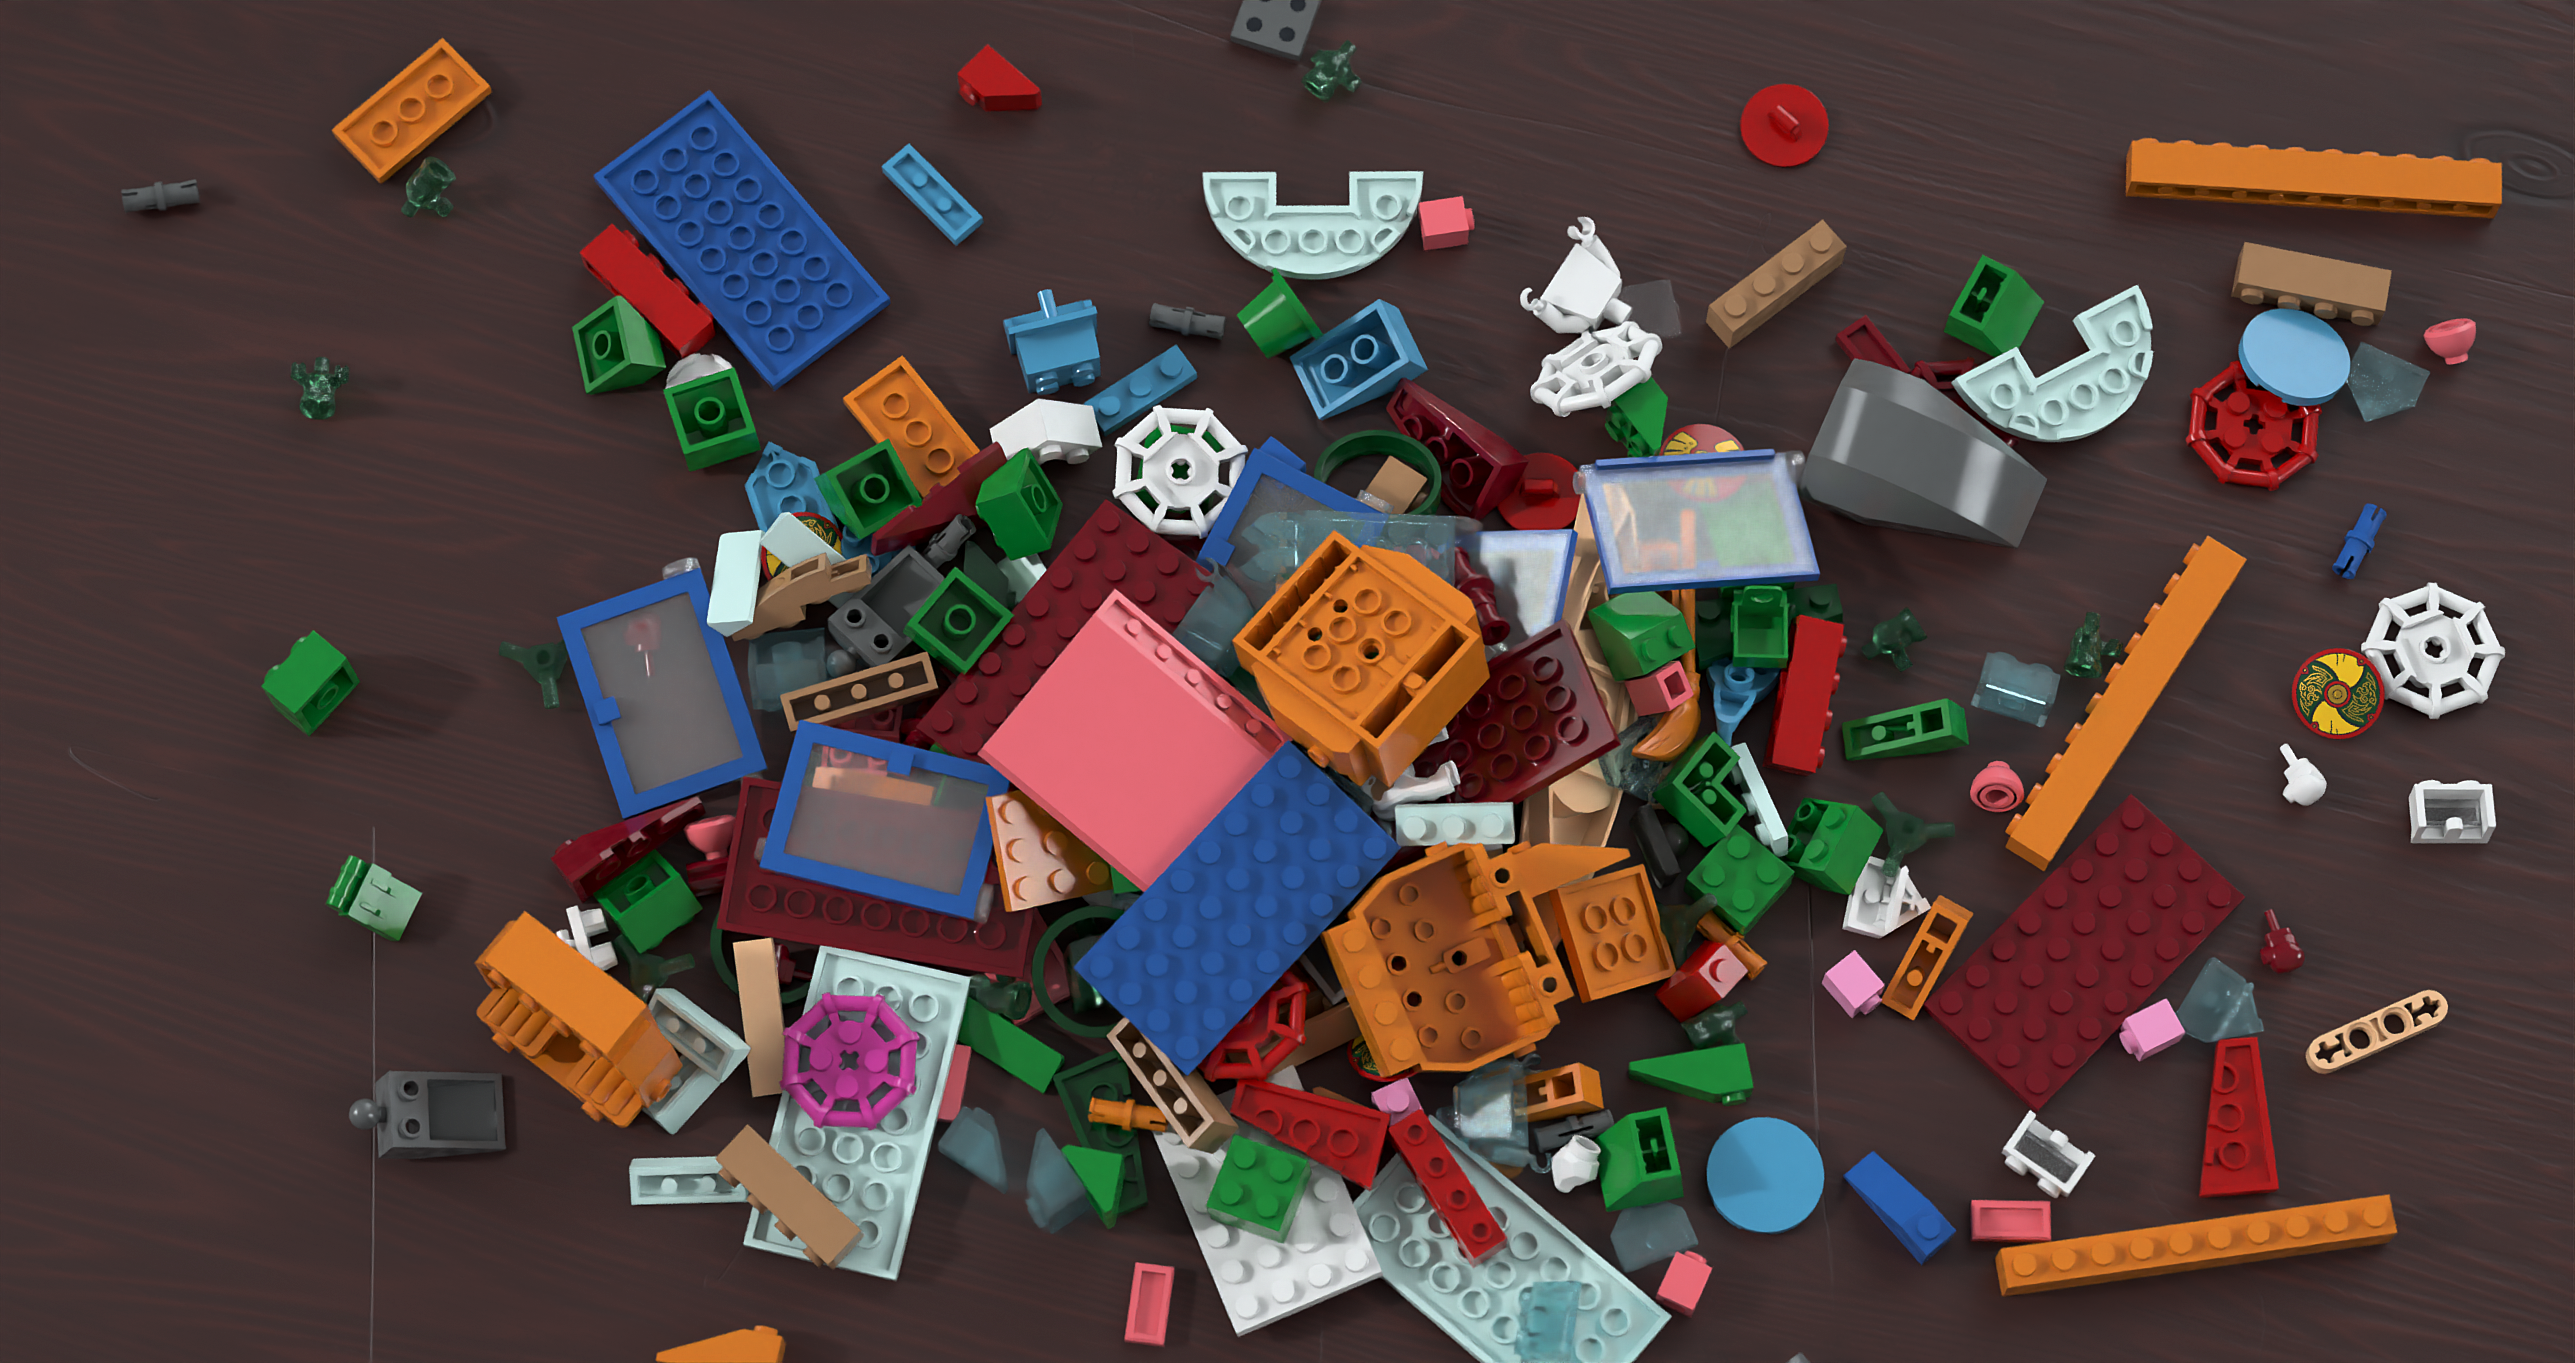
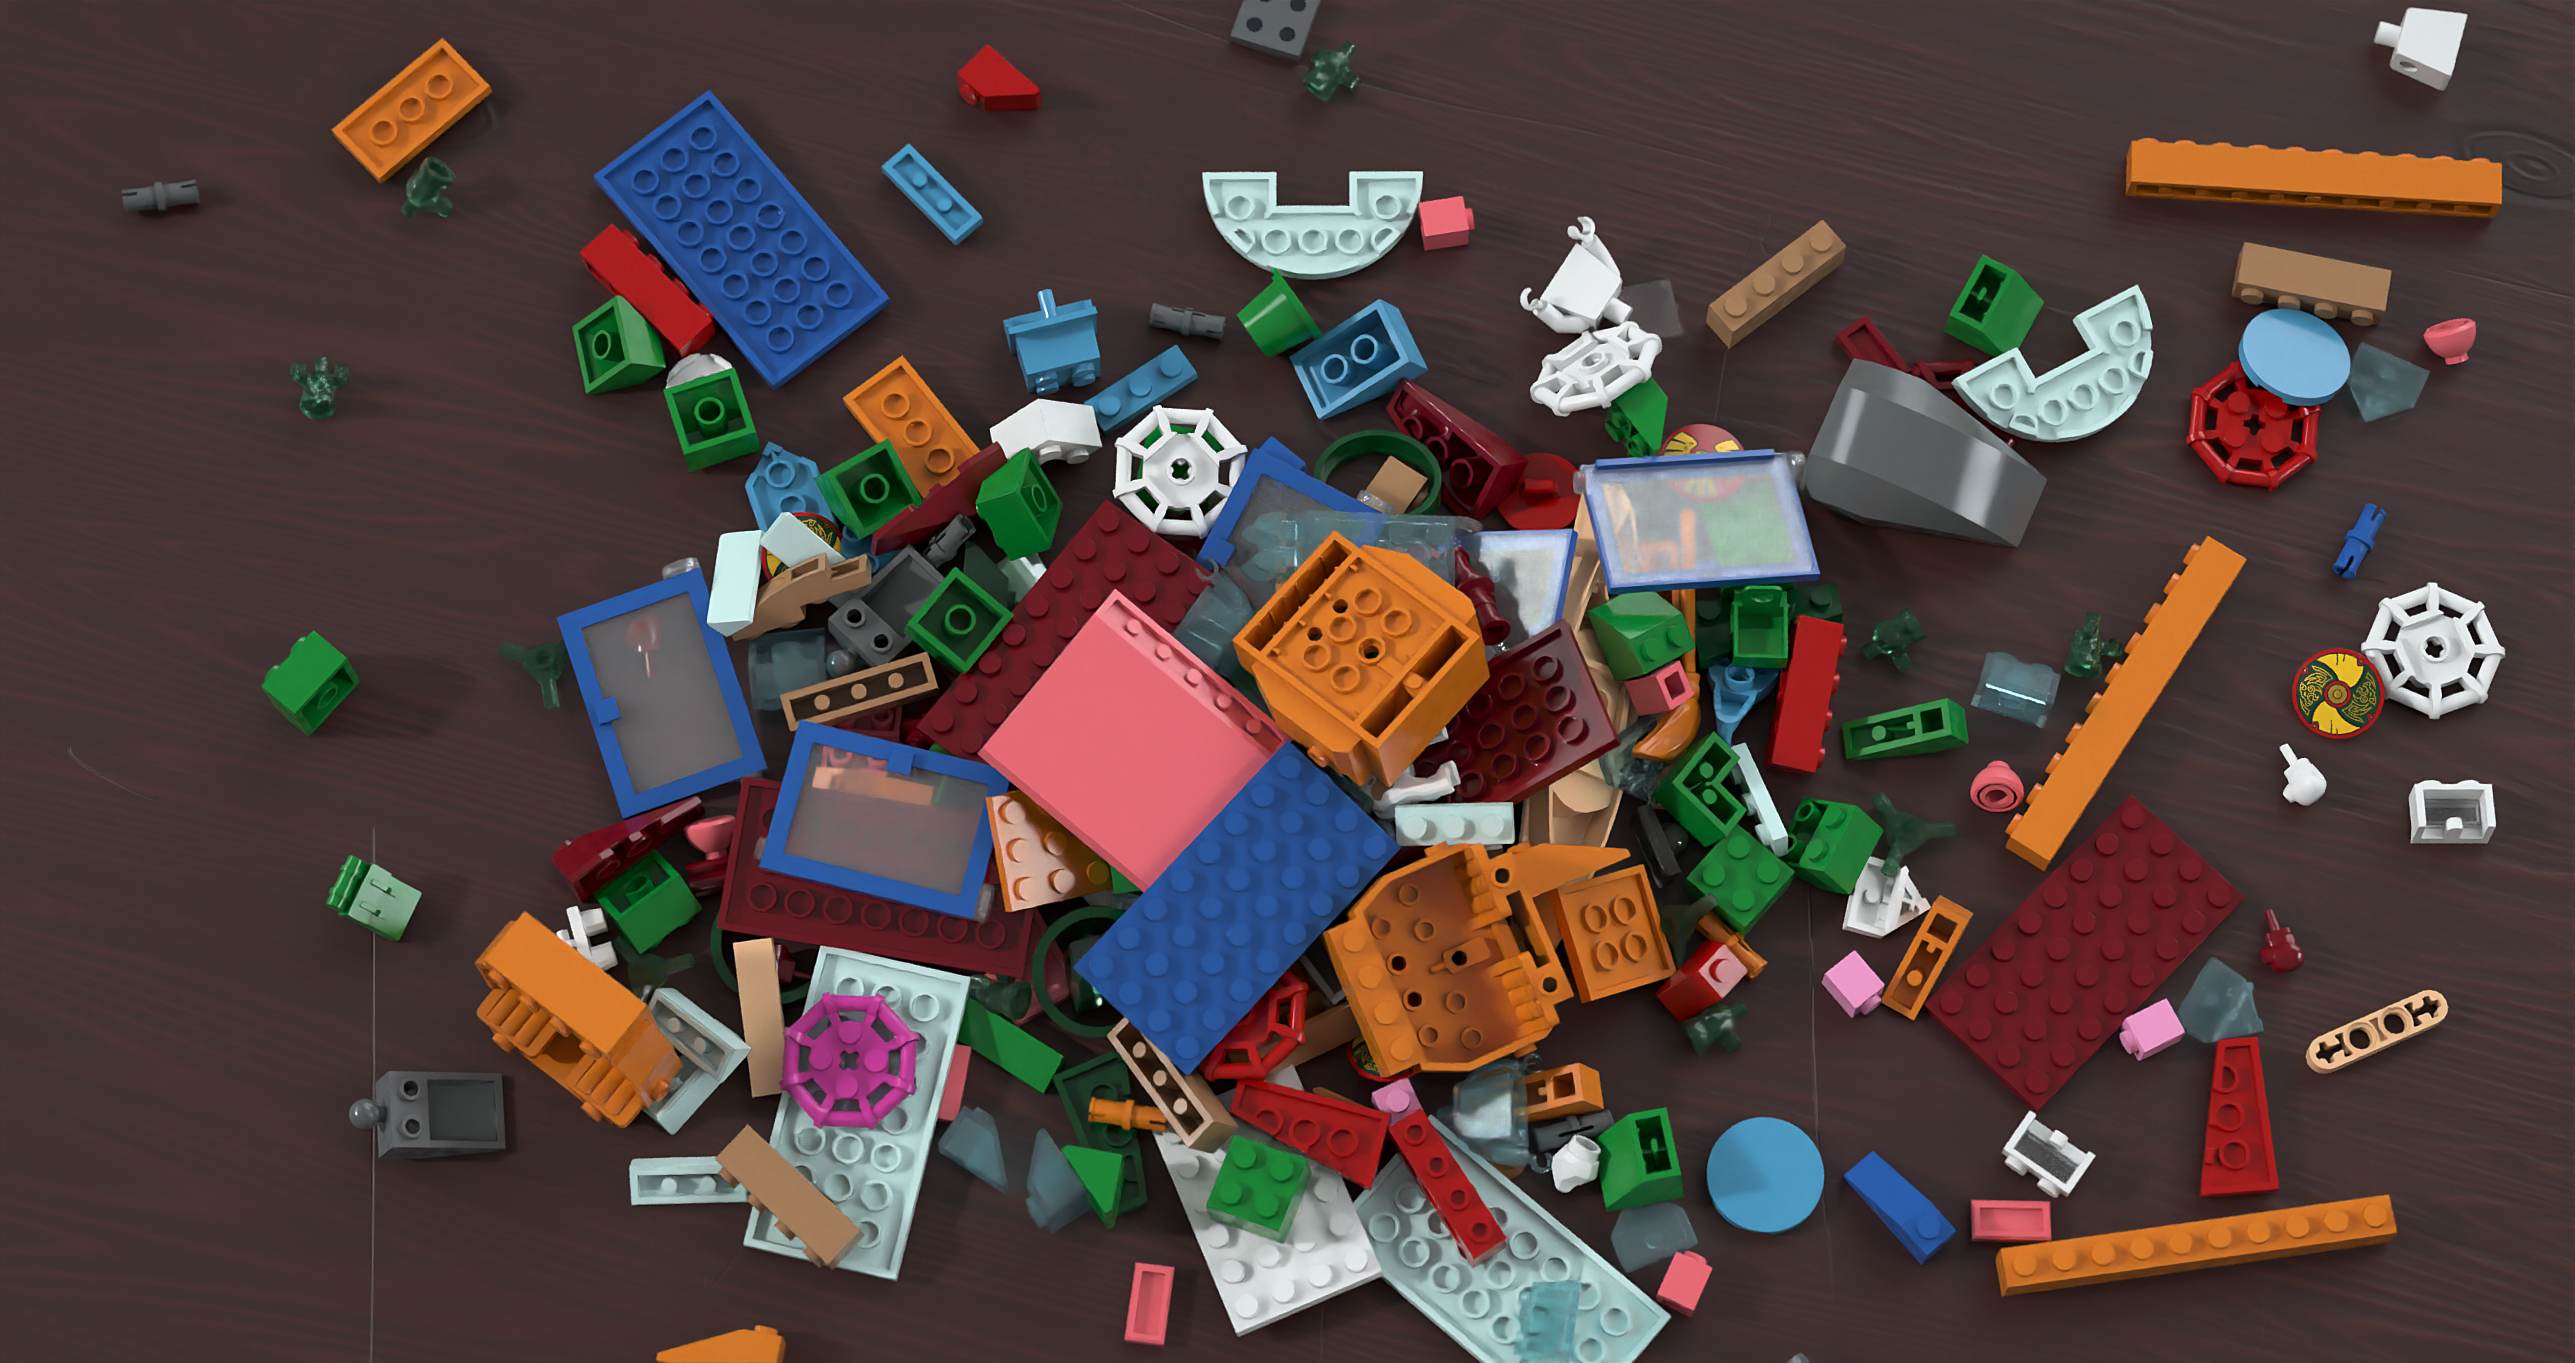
green slope [1628,1043,1754,1106] -> none
red shield [1741,84,1829,167] -> none
none -> white torso [2374,8,2467,91]

